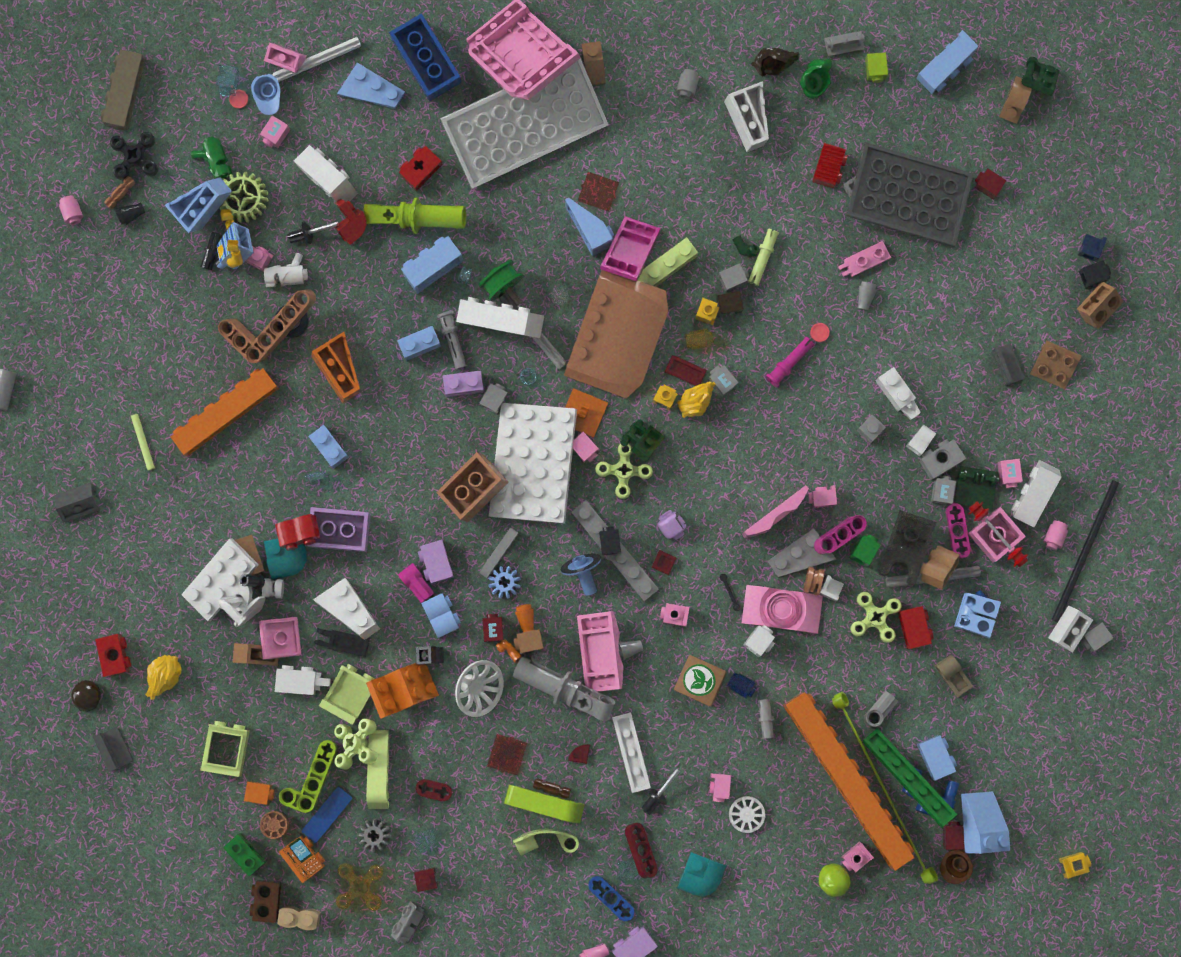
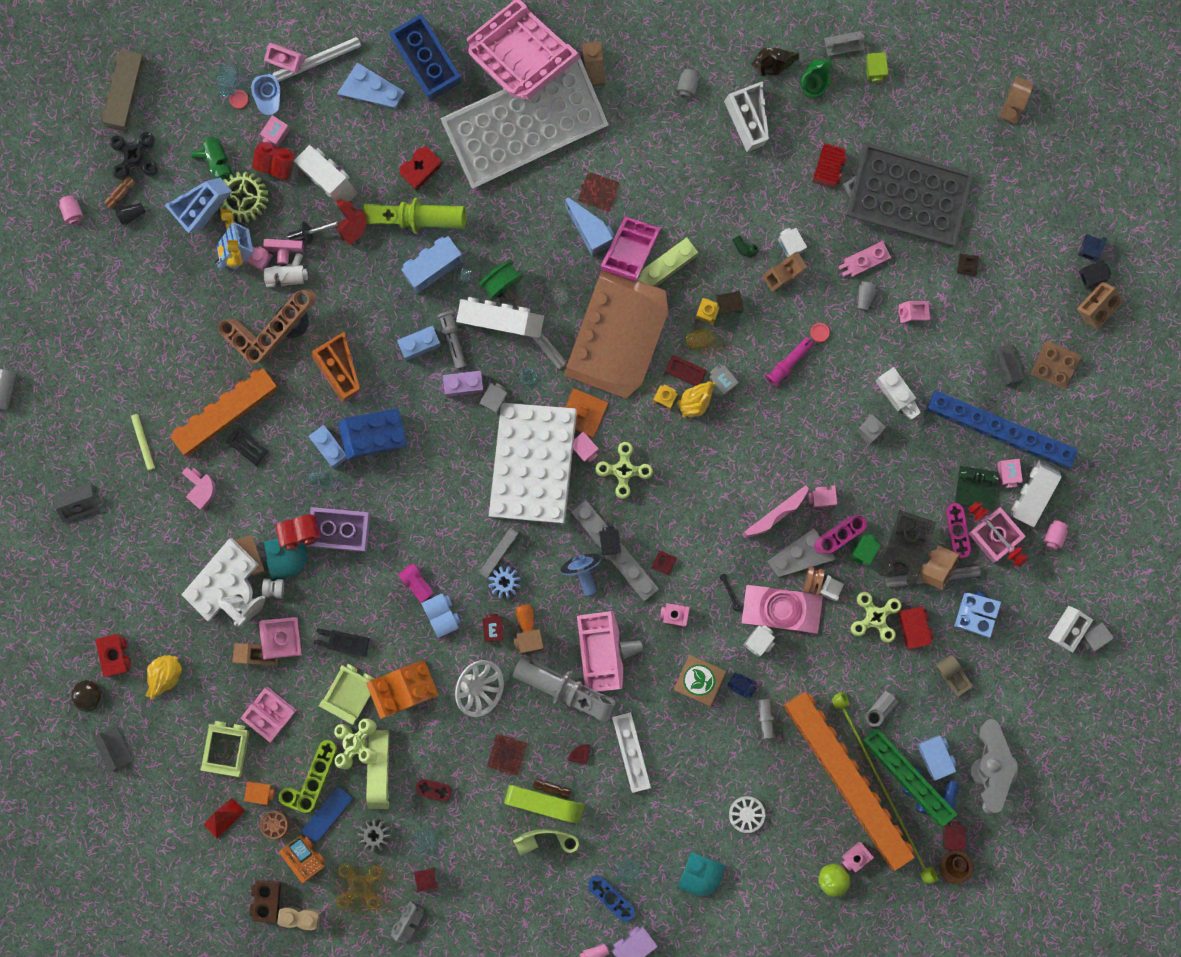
black axle [200,232,222,271] -> none
green brick [223,833,266,877] -> none
black pin [240,574,265,589] -> none
white hinge [275,665,331,695] -> none
white wedge [313,578,380,640] -> none
black leg [416,646,444,664] -> none
lavender brick [418,540,454,584] -> none
nougat brick [436,452,509,522] -> none
orange arm [496,640,522,663] -> none
dark green plate [620,419,665,462] -> none
dark red beam [625,823,658,879] -> none
black piece [641,769,680,815] -> none
lavender head [658,510,686,540] -> none
bright pink brick [709,773,731,802] -> none
light grey brick [718,263,749,293] -> none
yellowish green pin [748,229,779,286] -> none
white leg [906,425,936,456] -> none
light blue wedge [917,30,978,94] -> none
light grey brick [919,439,966,480] -> none
light grey brick [931,476,956,505] -> none
light blue slope [961,791,1010,854] -> none
dark red brick [975,168,1007,200] -> none
dark green plate [1021,57,1060,96] -> none
black piece [1052,480,1119,623] -> none
yellow window [1059,852,1091,879] -> none
none -> bright pink brick [182,467,216,511]
none -> red slope [204,798,245,839]
none -> black tile [226,427,269,466]
none -> bright pink slope [240,686,297,743]
none -> red brick [252,142,295,180]
none -> bright pink tile [264,239,304,265]
none -> blue brick [338,408,407,460]
none -> medium nougat brick [762,252,807,292]
none -> white brick [778,228,807,257]
none -> bright pink bracket [898,301,930,323]
none -> blue brick [925,390,1078,469]
none -> dark brown tile [957,253,979,276]
none -> light grey piece [970,719,1018,815]

